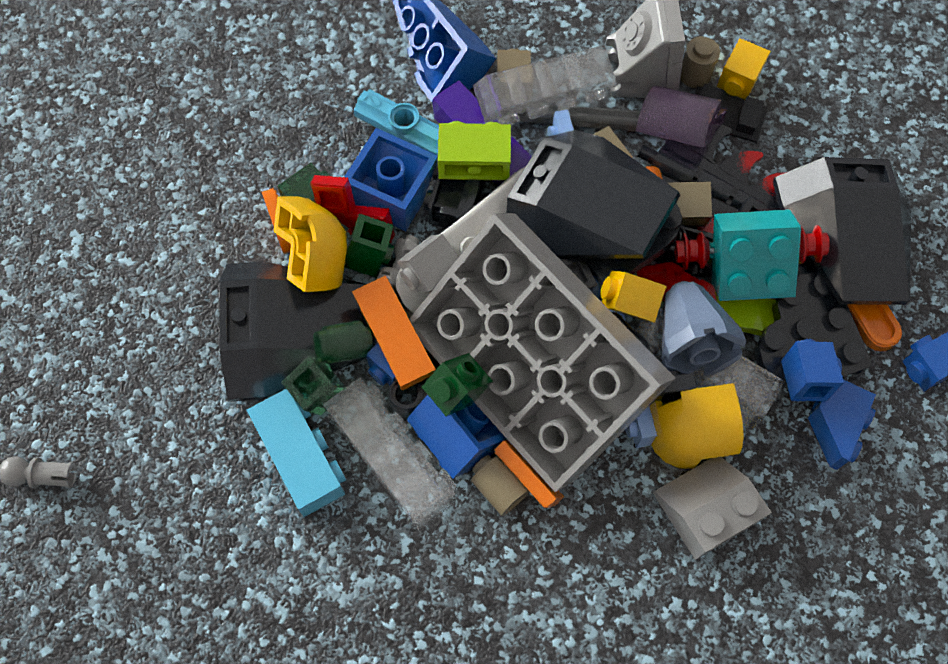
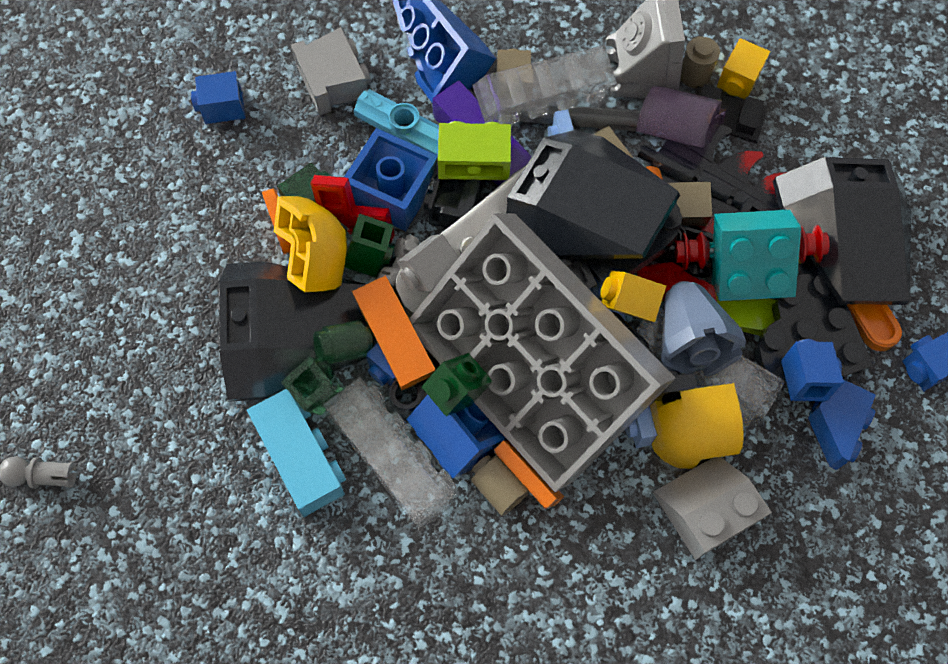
none -> blue brick [191,71,245,124]
none -> light grey hips [291,27,371,116]

